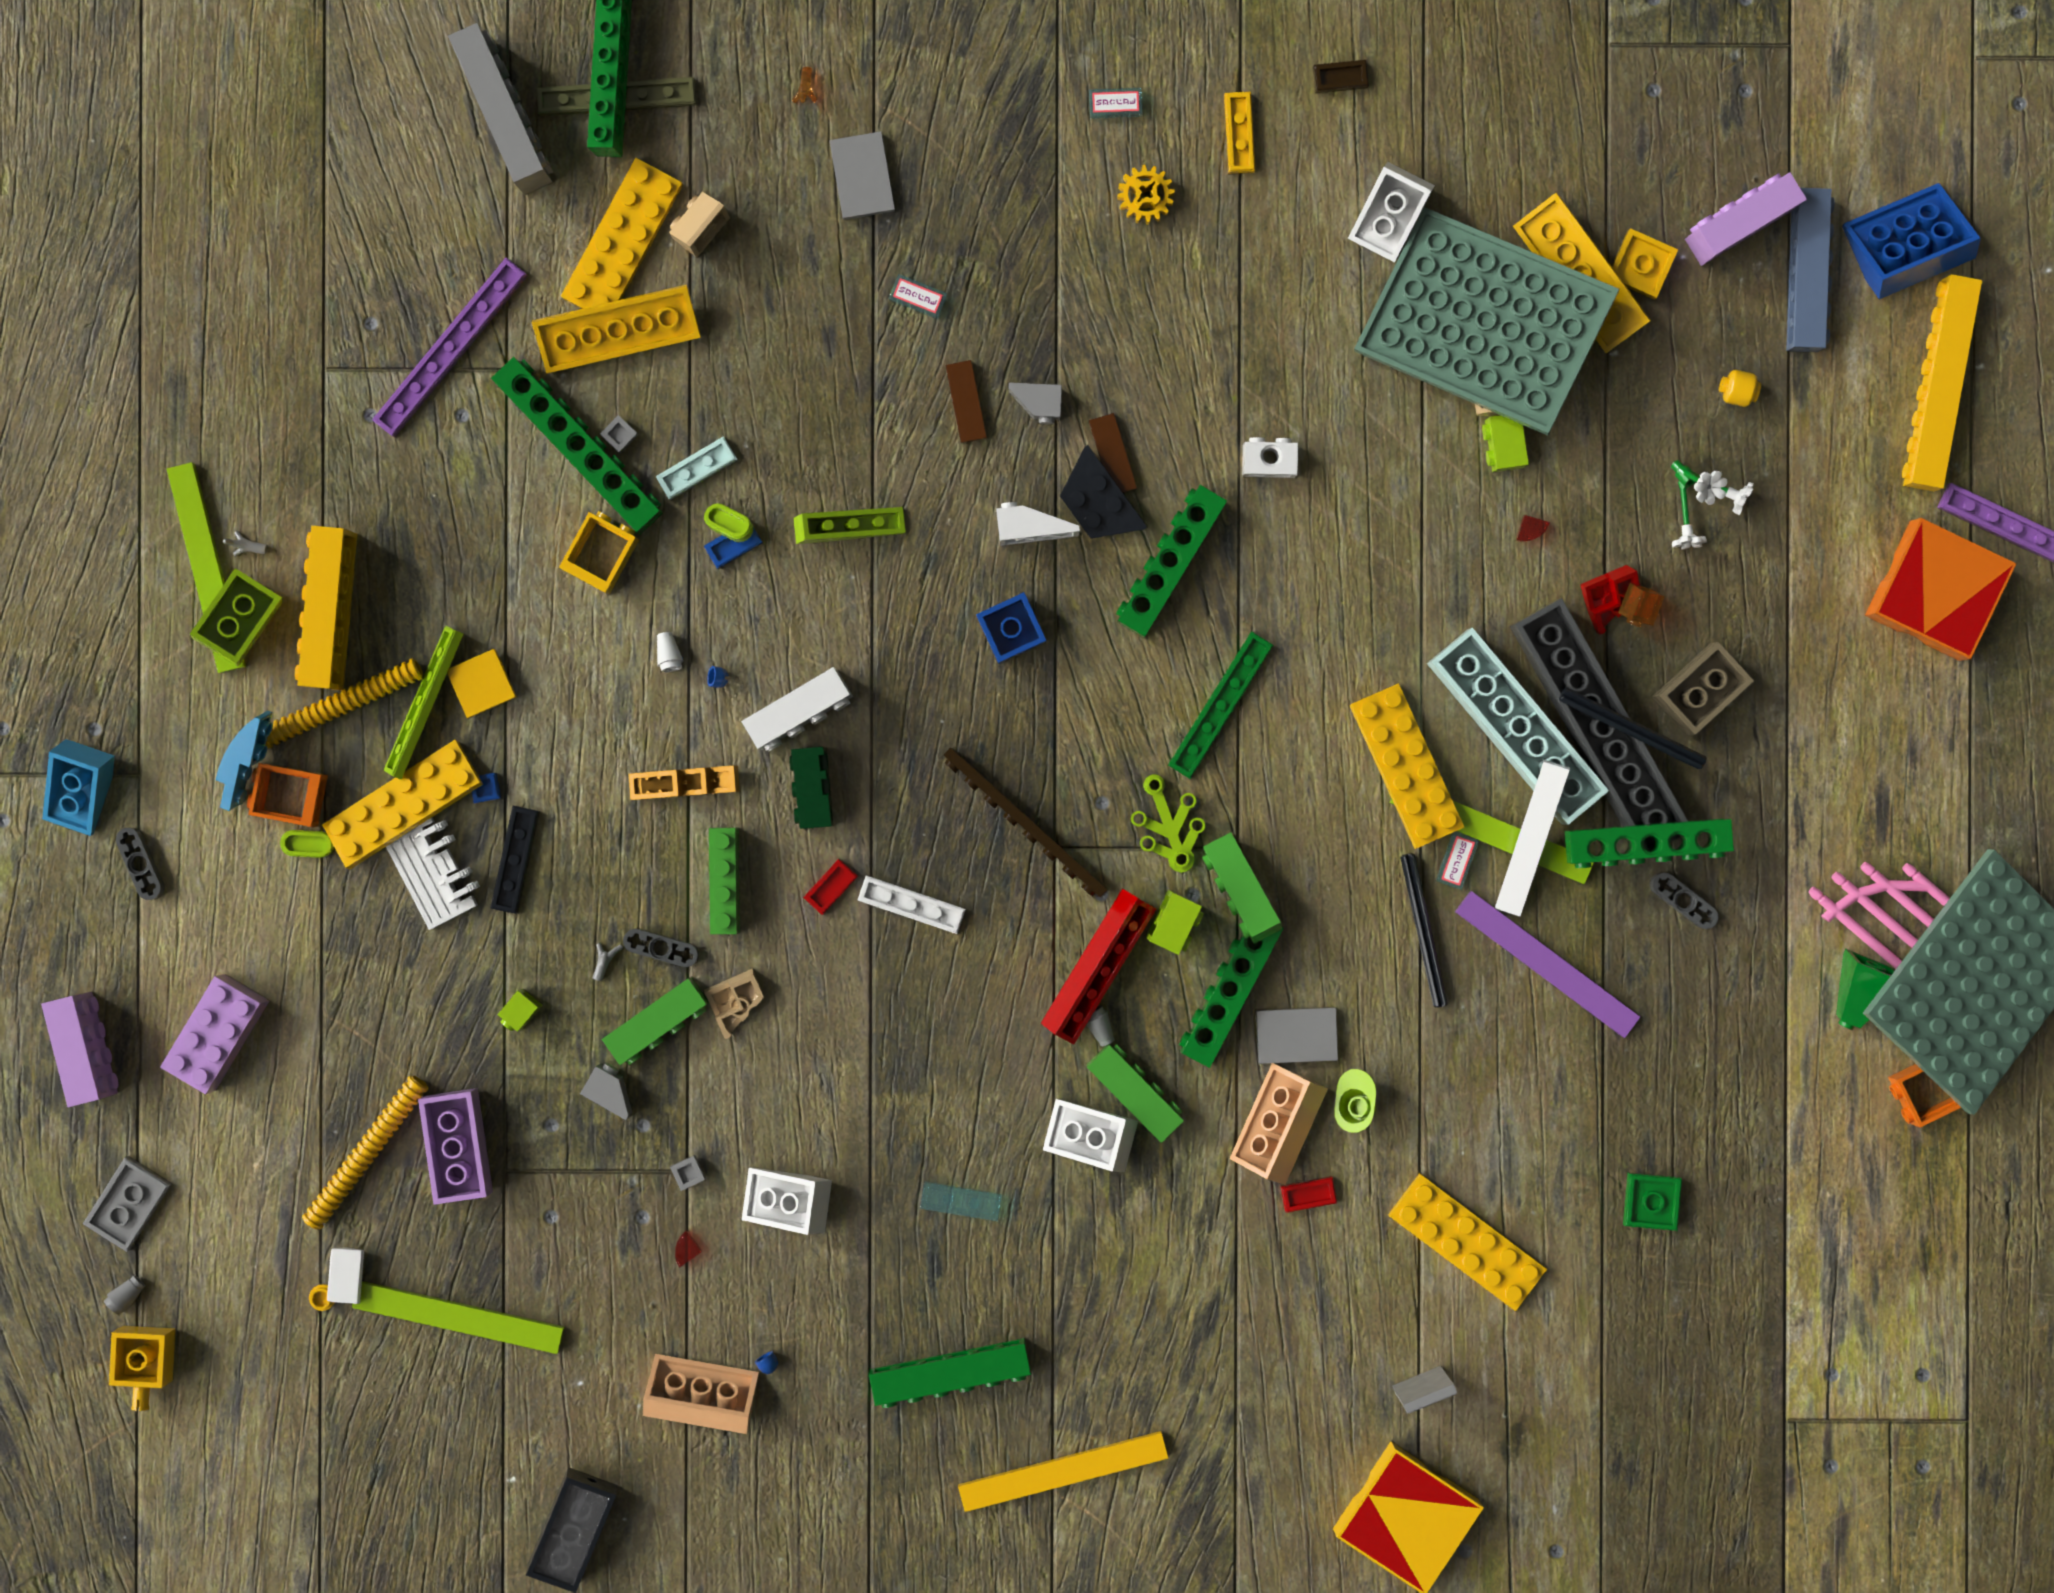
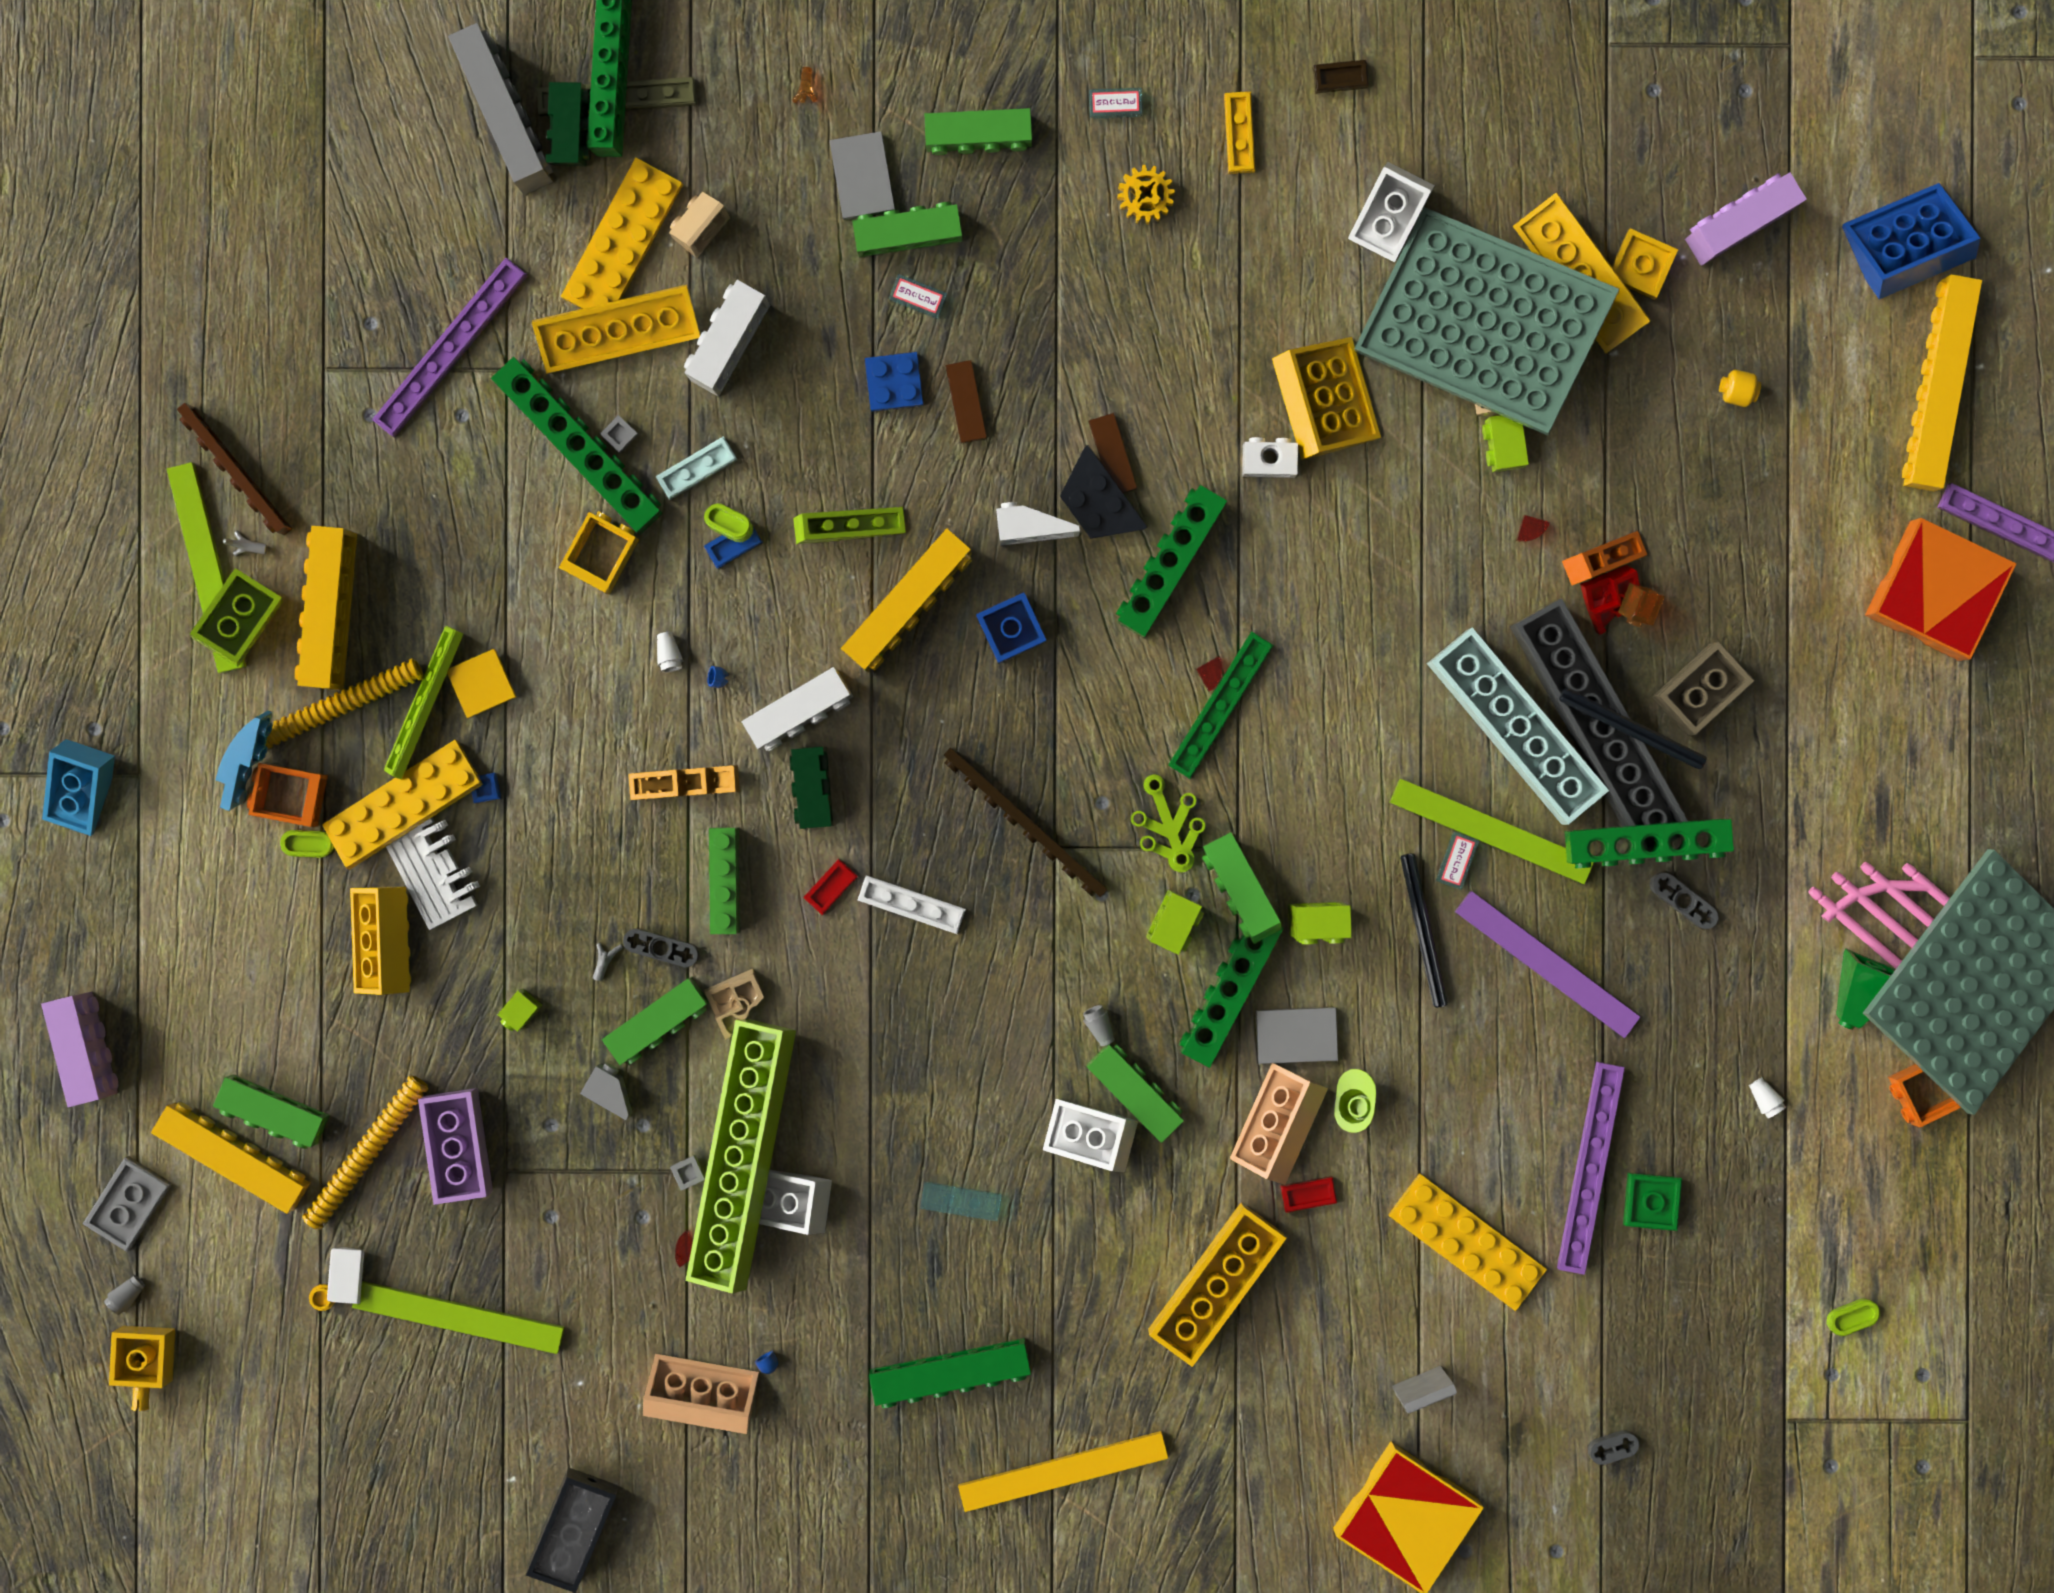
dark grey beam [116,828,165,900] -> none
lavender brick [160,974,269,1095] -> none
black tile [490,806,540,914] -> none
light grey slope [1009,383,1062,425] -> none
red brick [1040,888,1156,1045] -> none
yellow plate [1349,683,1464,849] -> none
white tile [1495,760,1570,916] -> none
white plant [1671,460,1754,550] -> none
sand blue brick [1786,188,1835,352] -> none
none -> yellow brick [151,1102,310,1214]
none -> reddish brown plate [177,403,292,535]
none -> bright green brick [213,1074,330,1149]
none -> yellow slope [350,887,411,995]
none -> dark green wedge [546,82,591,167]
none -> white brick [684,280,770,397]
none -> lime brick [685,1019,796,1294]
none -> yellow brick [840,528,972,672]
none -> bright green brick [852,202,962,257]
none -> blue plate [865,352,923,412]
none -> bright green brick [924,108,1032,155]
none -> yellow brick [1148,1202,1287,1367]
none -> clear red tile [1196,656,1222,692]
none -> yellow slope [1272,337,1381,460]
none -> lime brick [1288,902,1352,944]
none -> medium lavender plate [1557,1062,1625,1275]
none -> orange slope [1562,531,1647,585]
none -> dark grey beam [1588,1430,1639,1465]
none -> white cone [1749,1077,1786,1118]
none -> lime tile [1826,1298,1880,1336]

